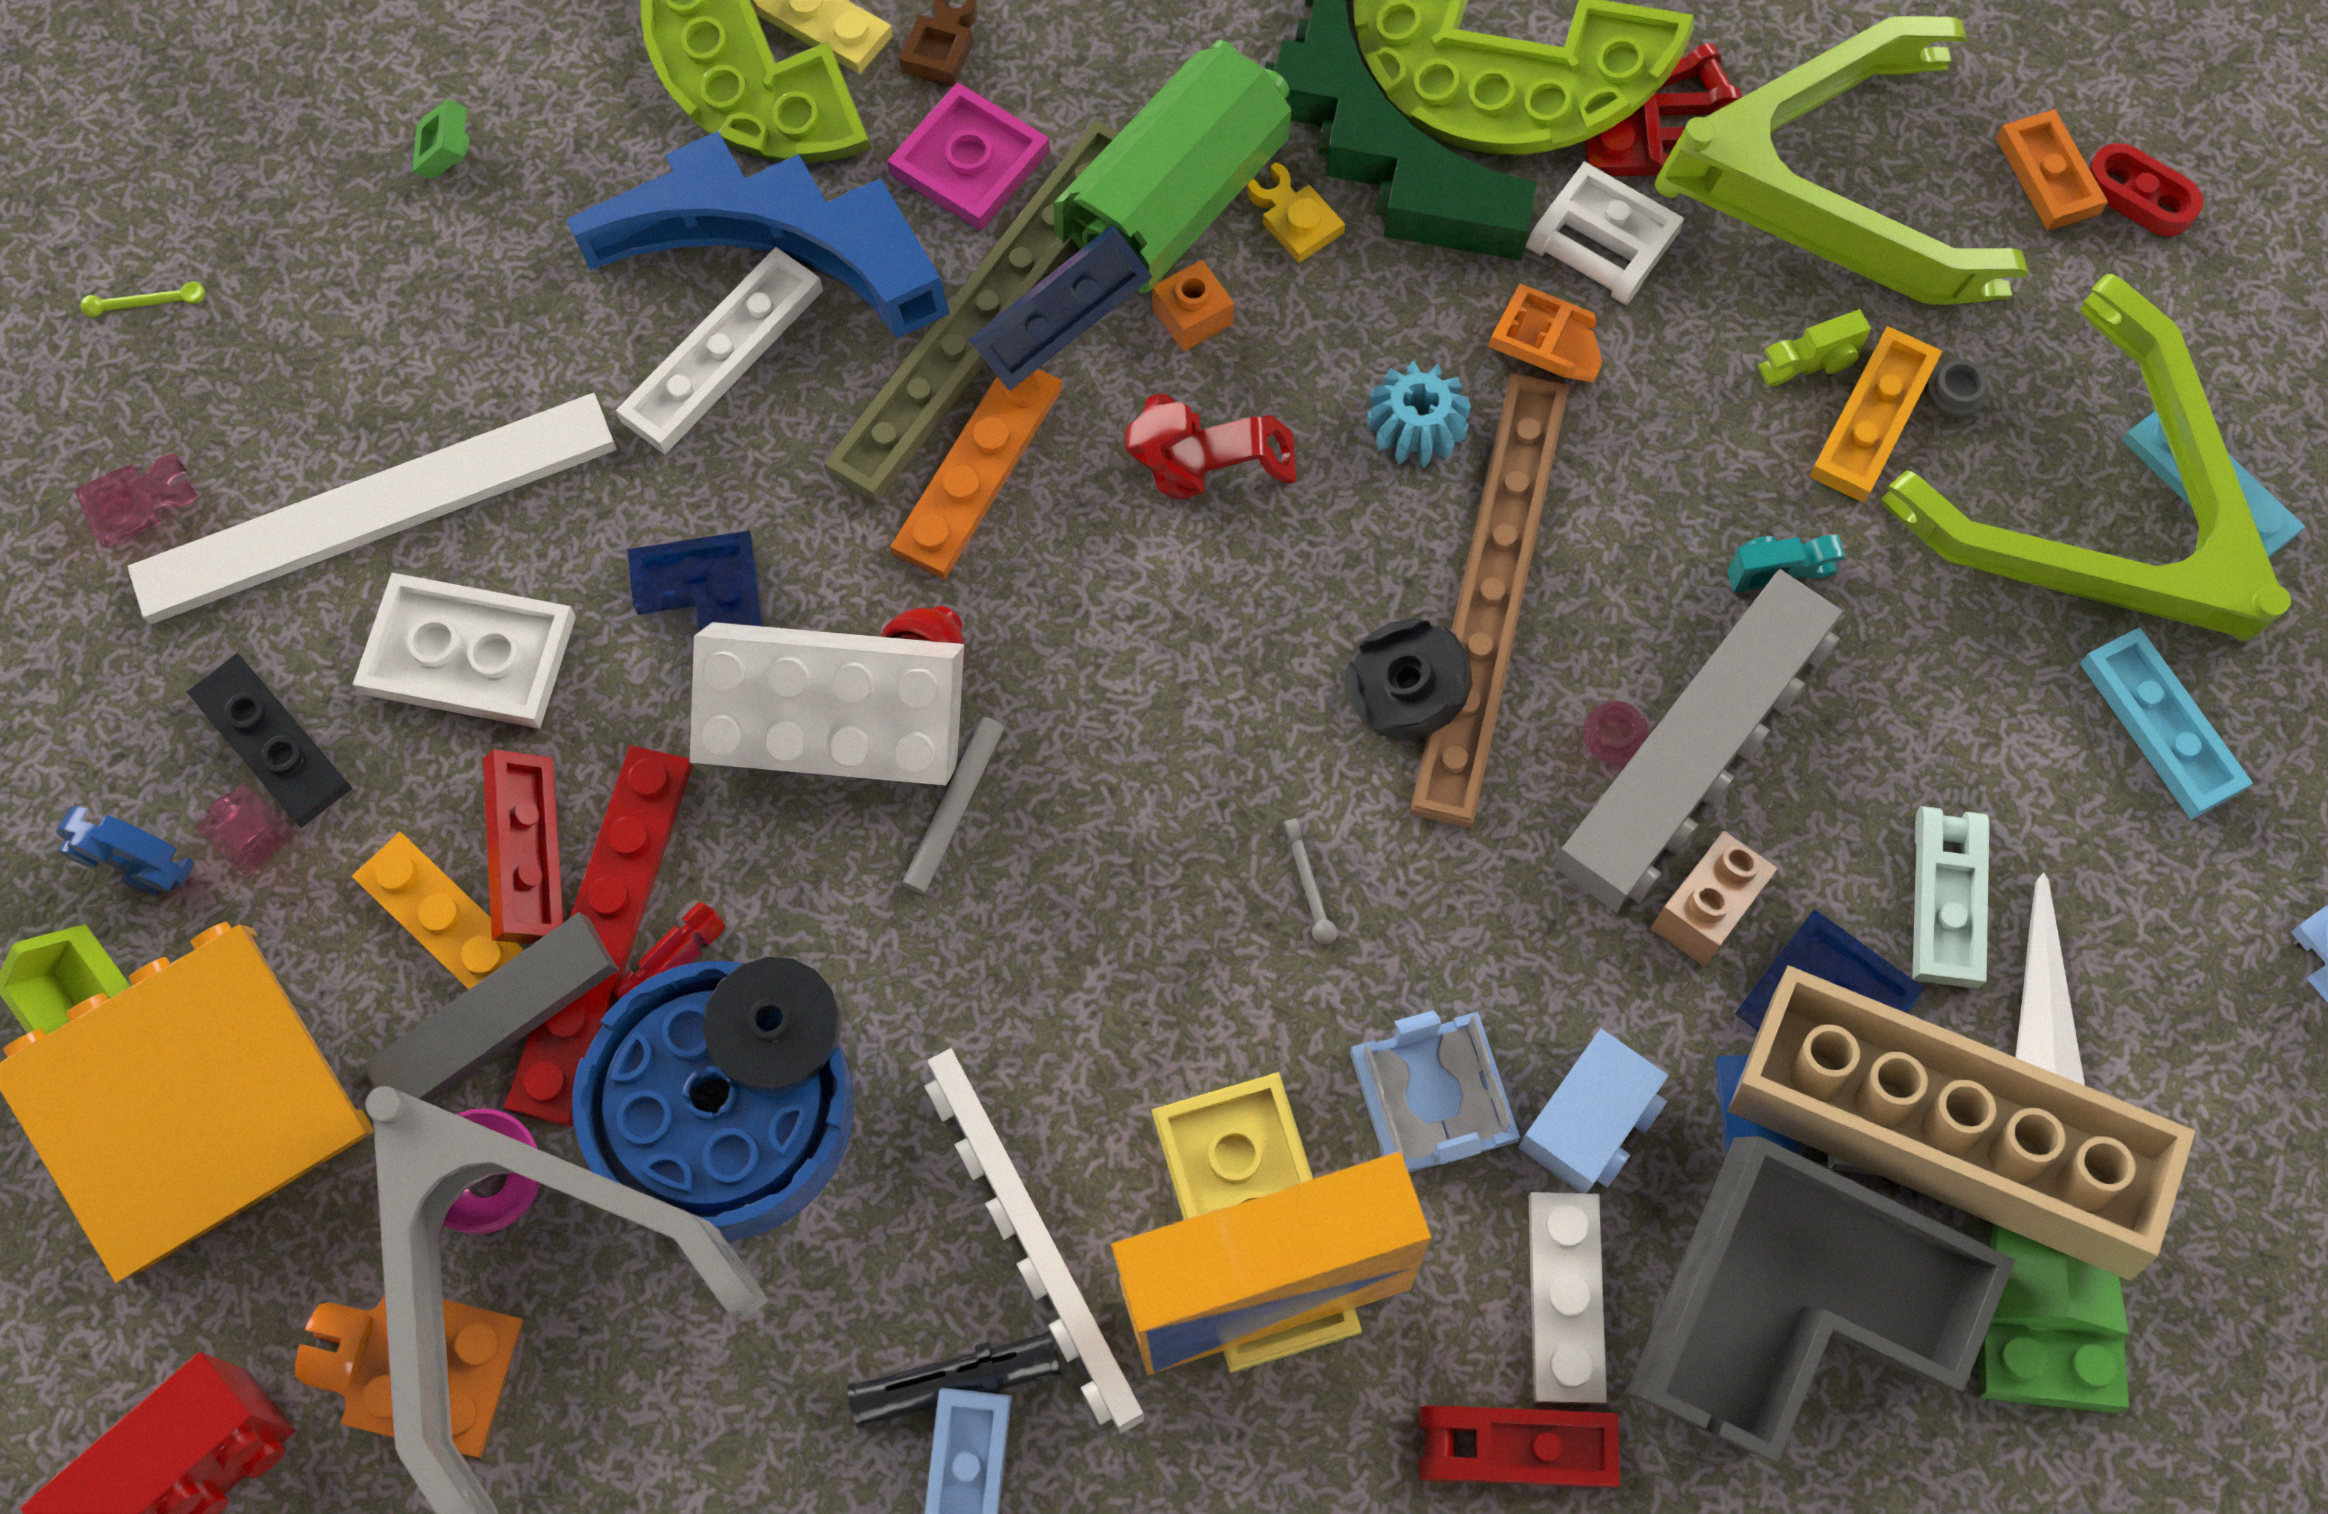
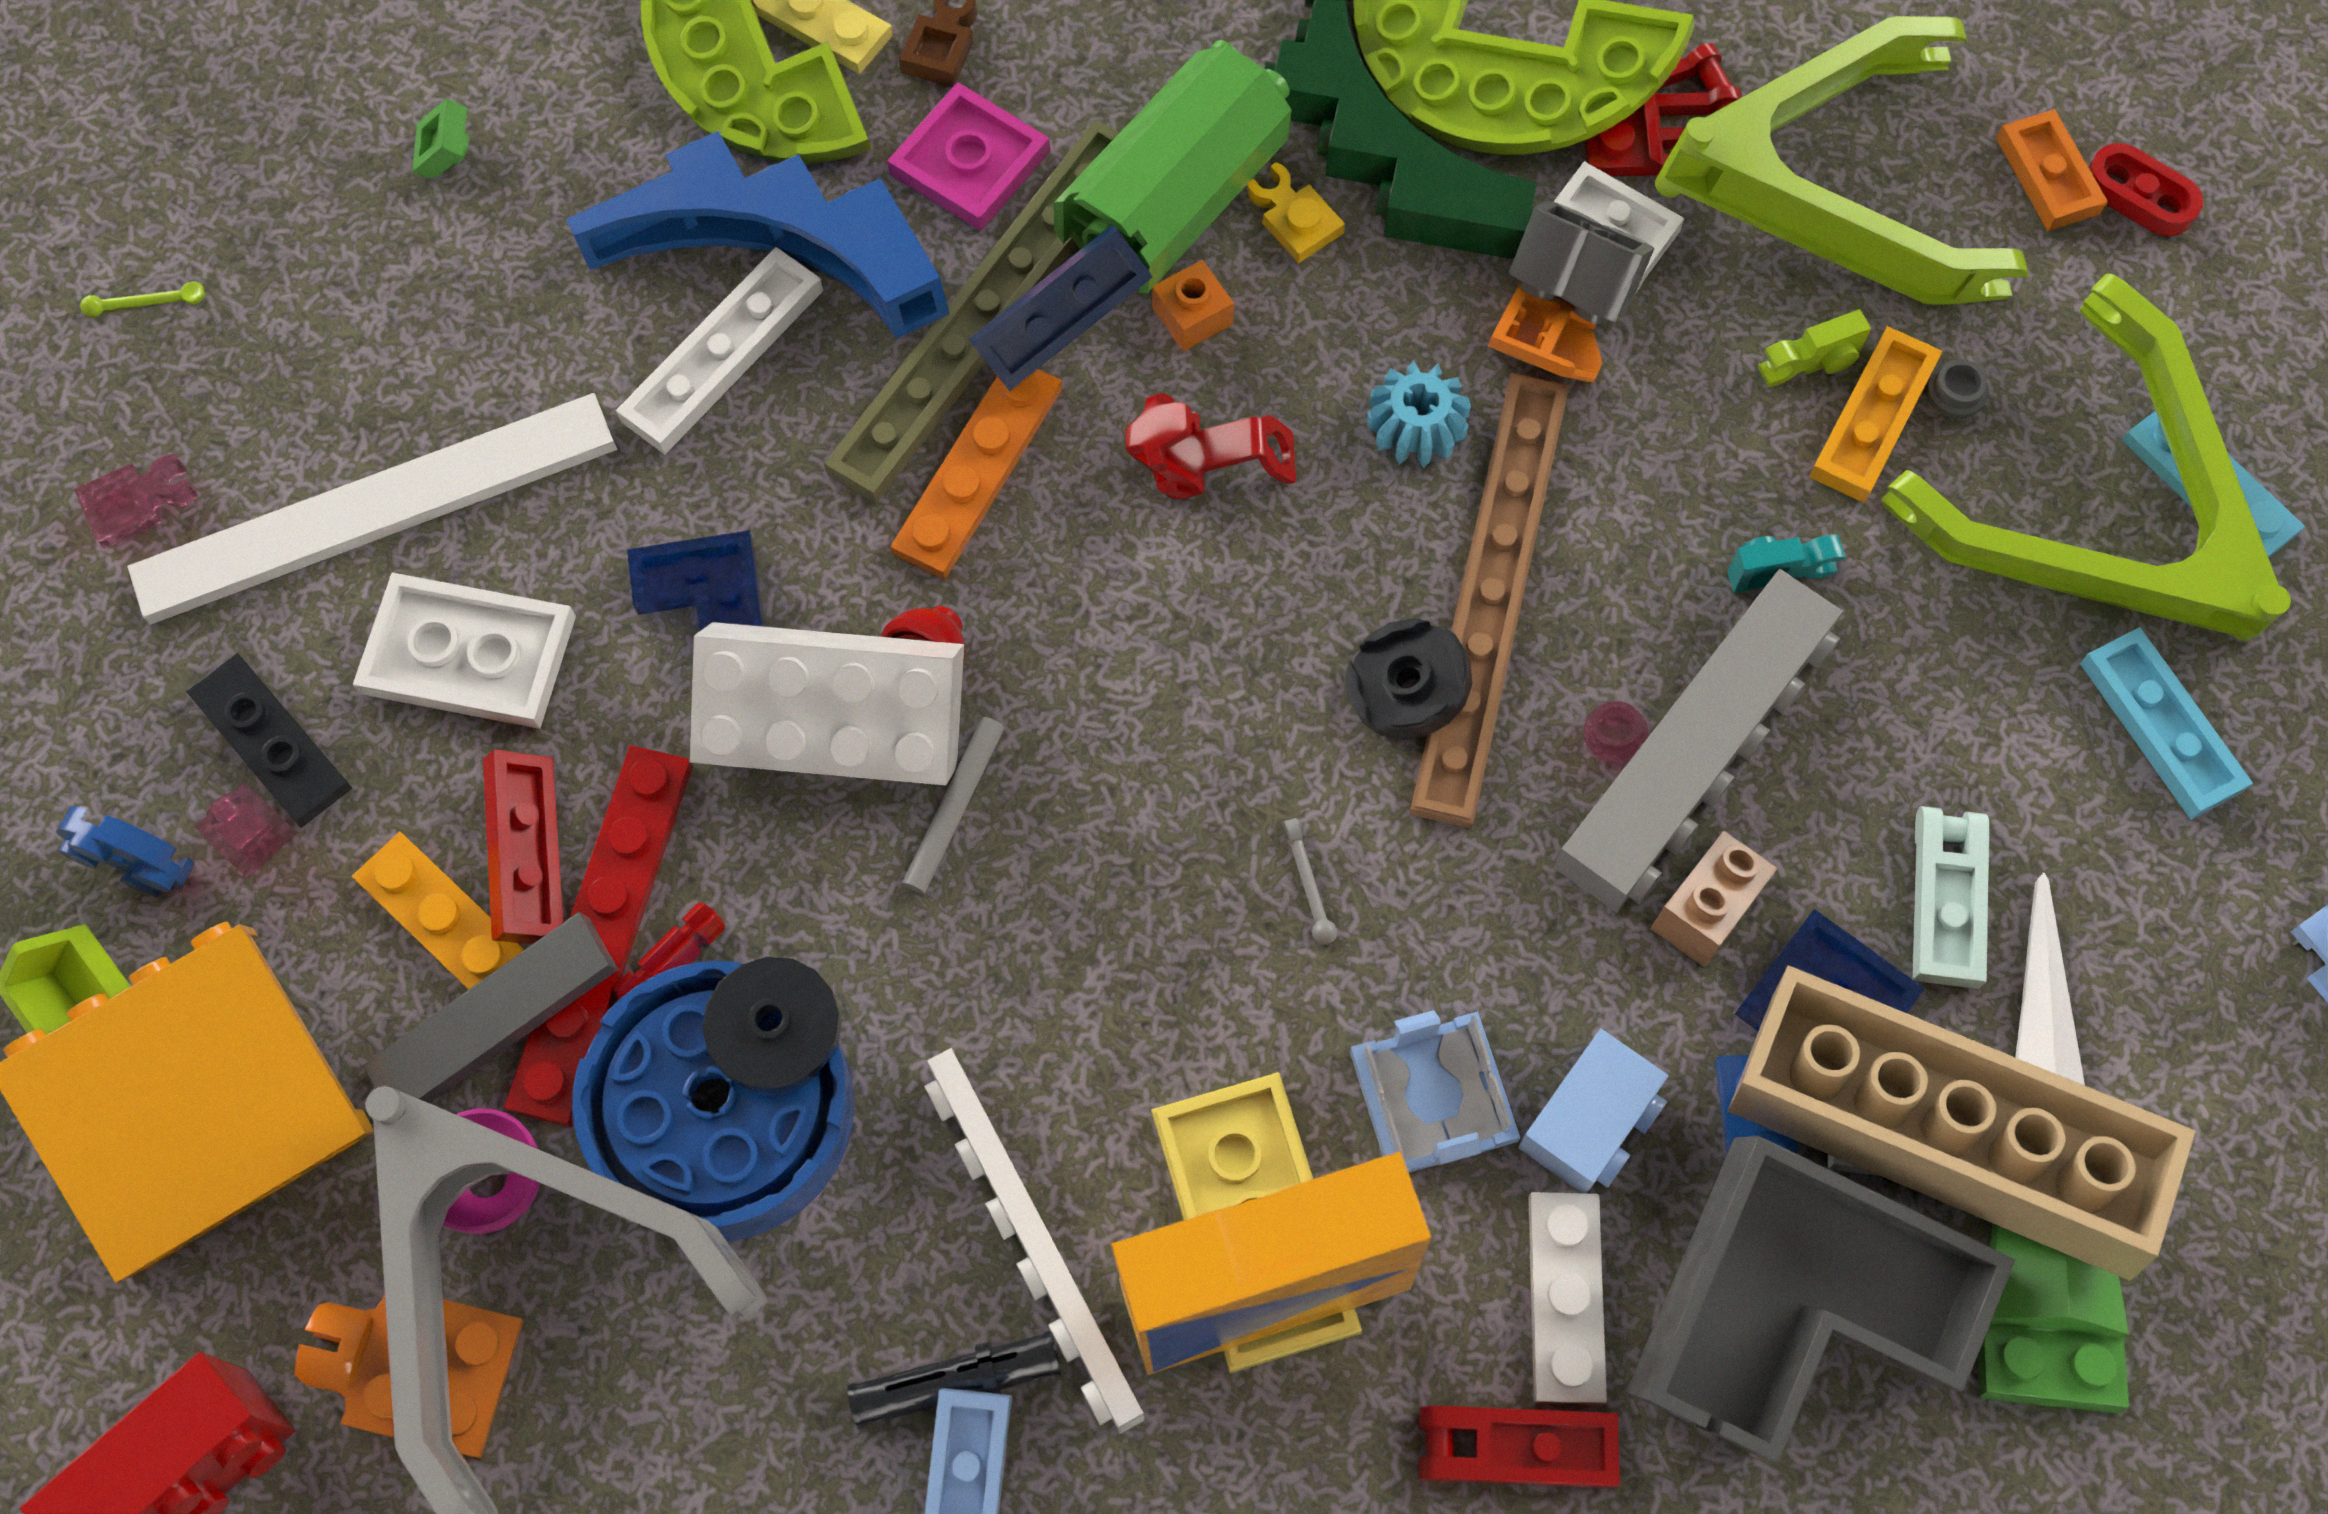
none -> dark grey brick [1509,200,1655,324]

